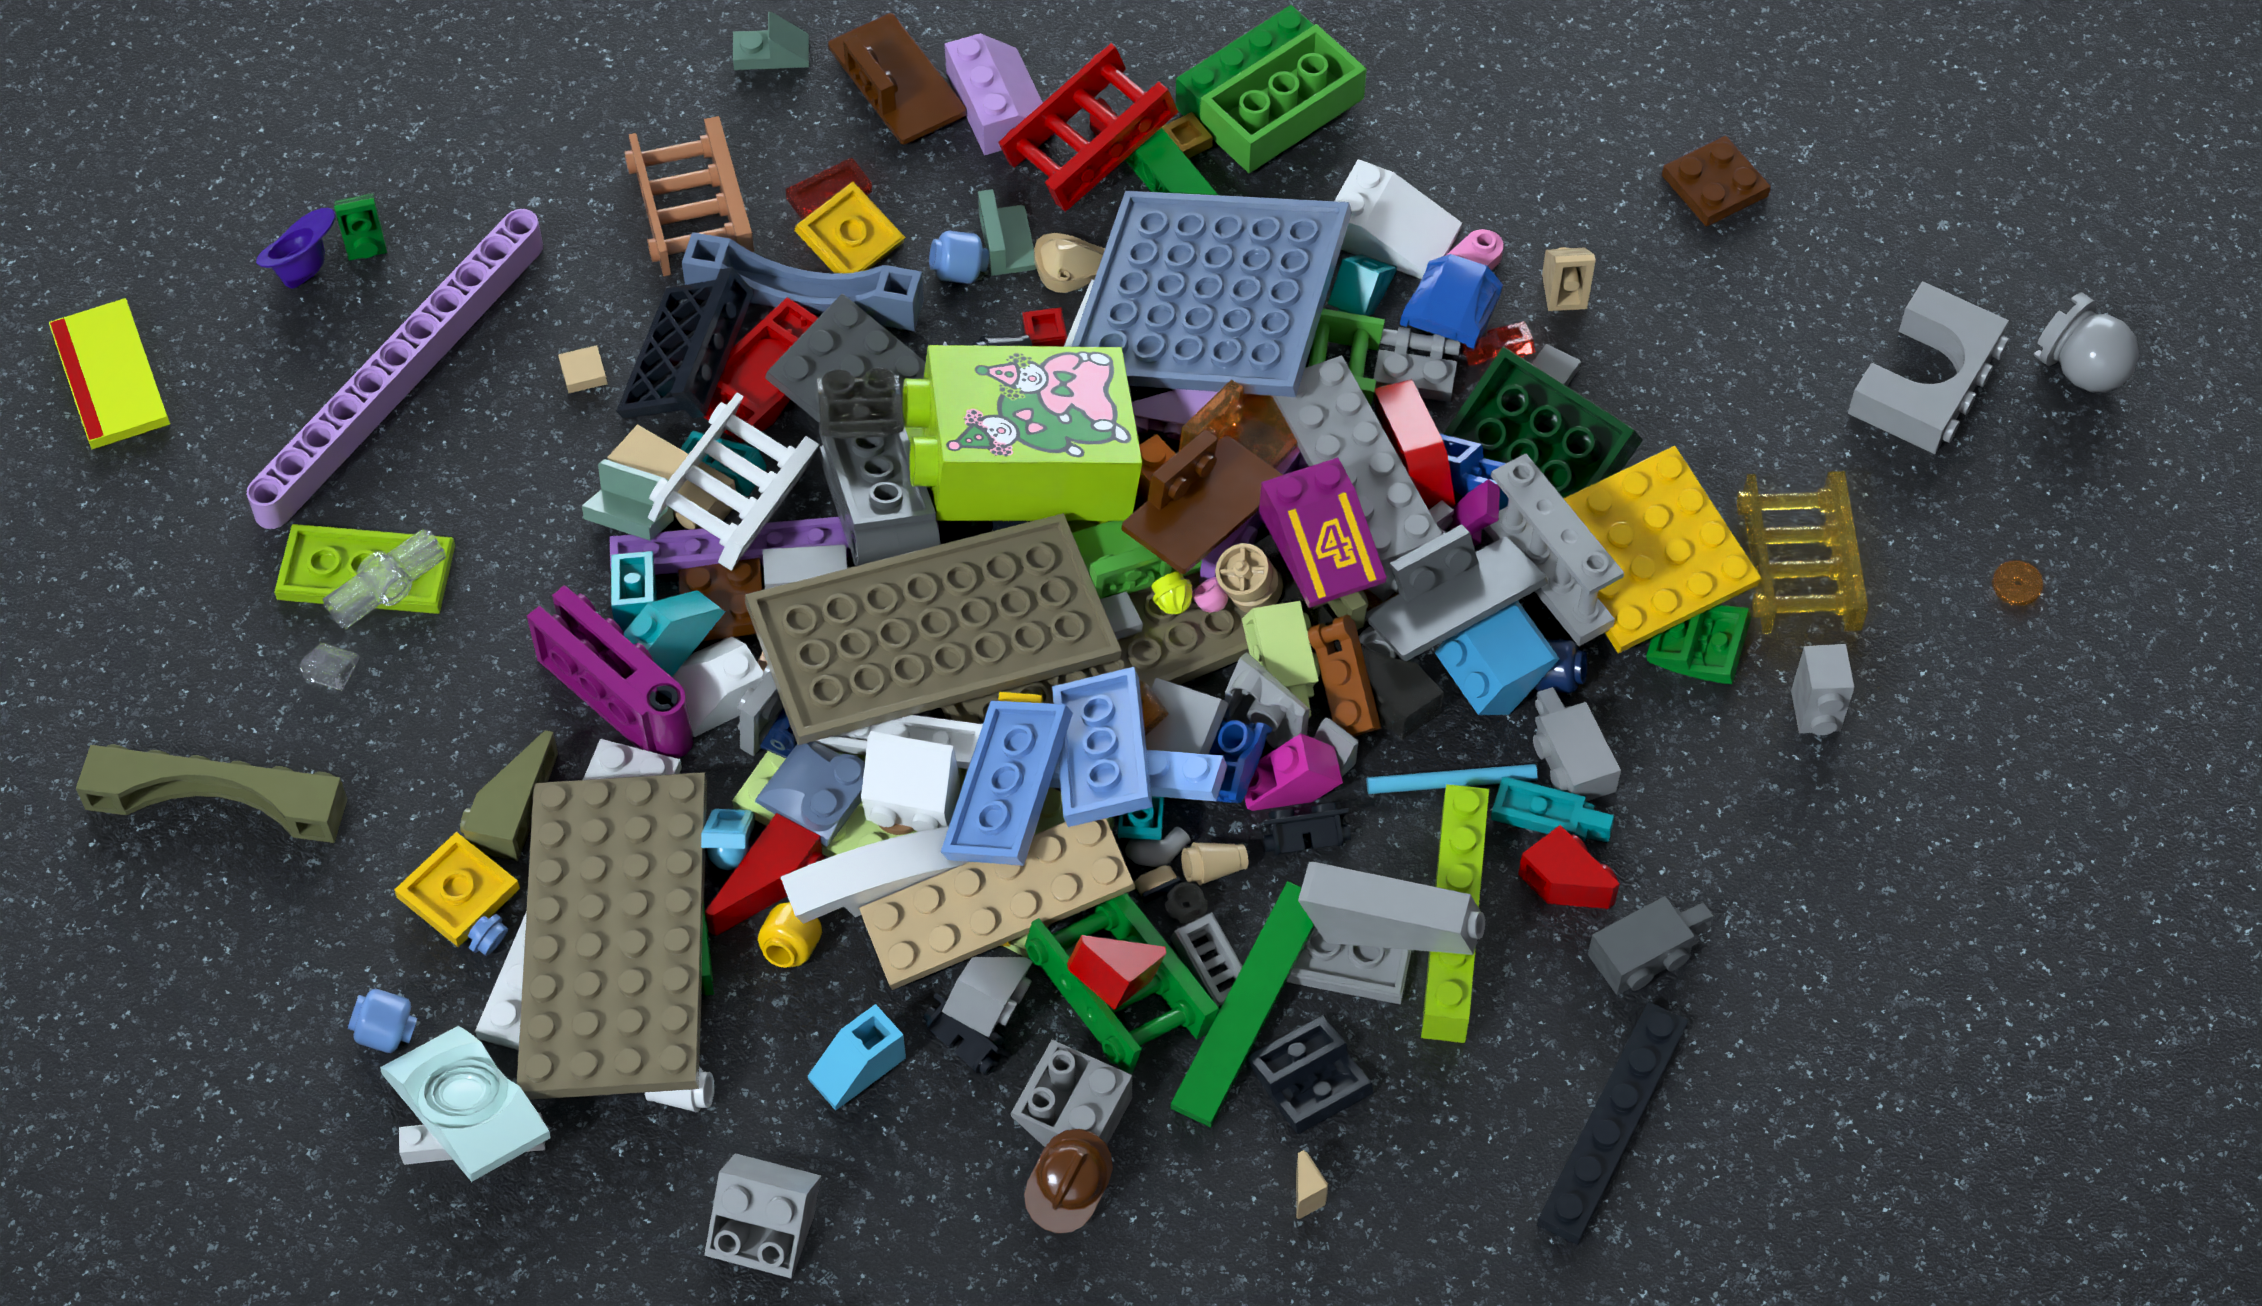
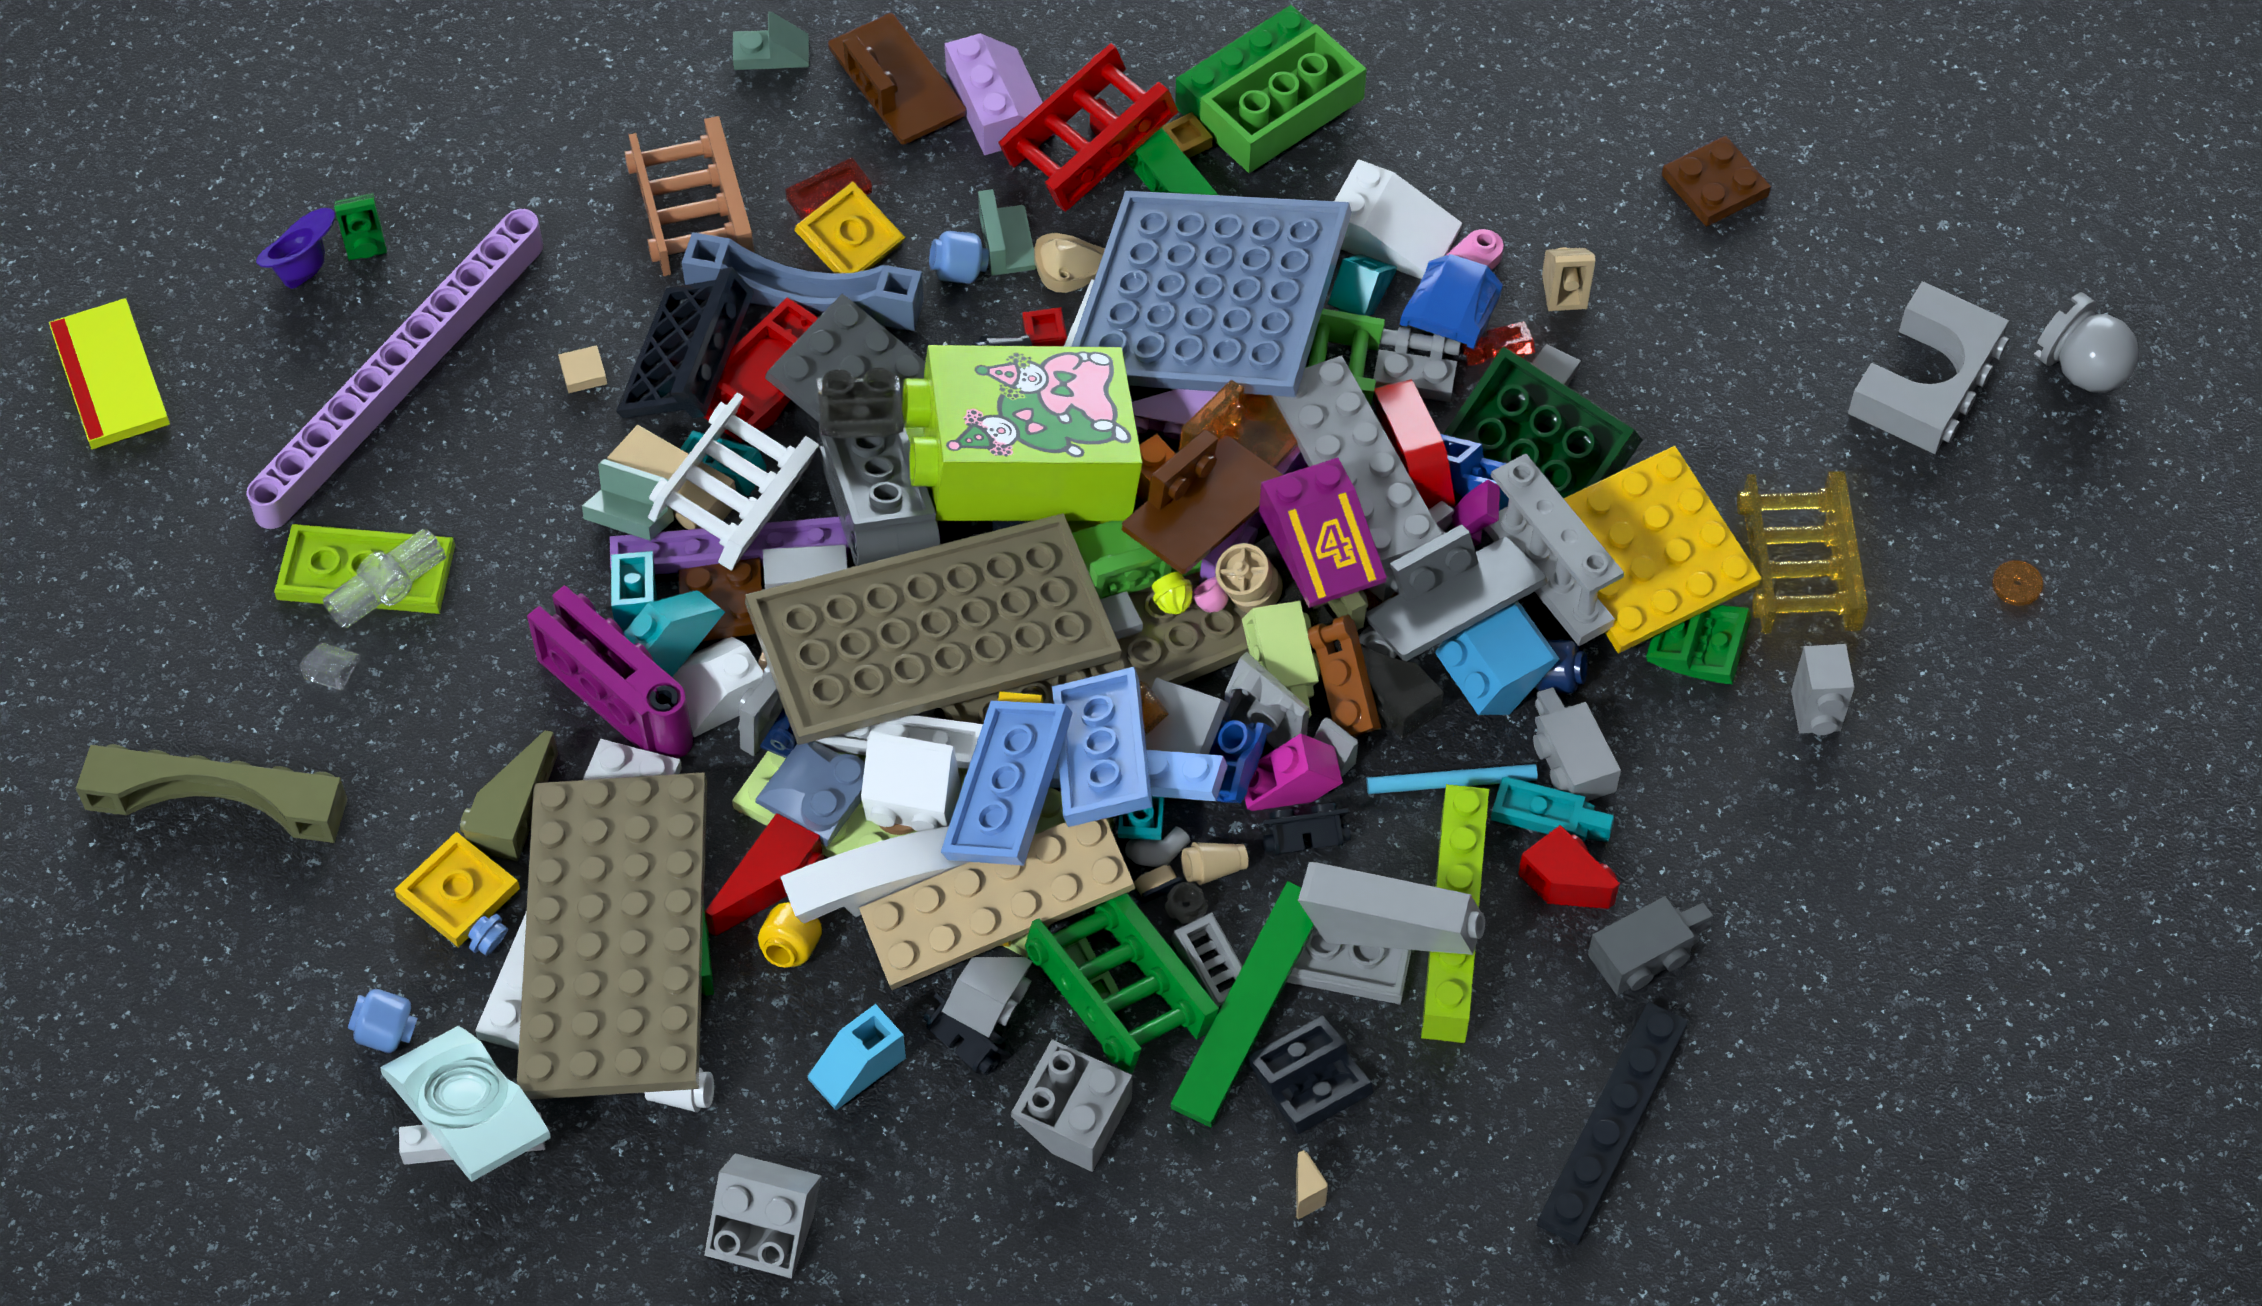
medium azure tile [701,809,755,871] -> none
reddish brown piece [1024,1129,1113,1233] -> none
red slope [1067,935,1166,1010] -> none

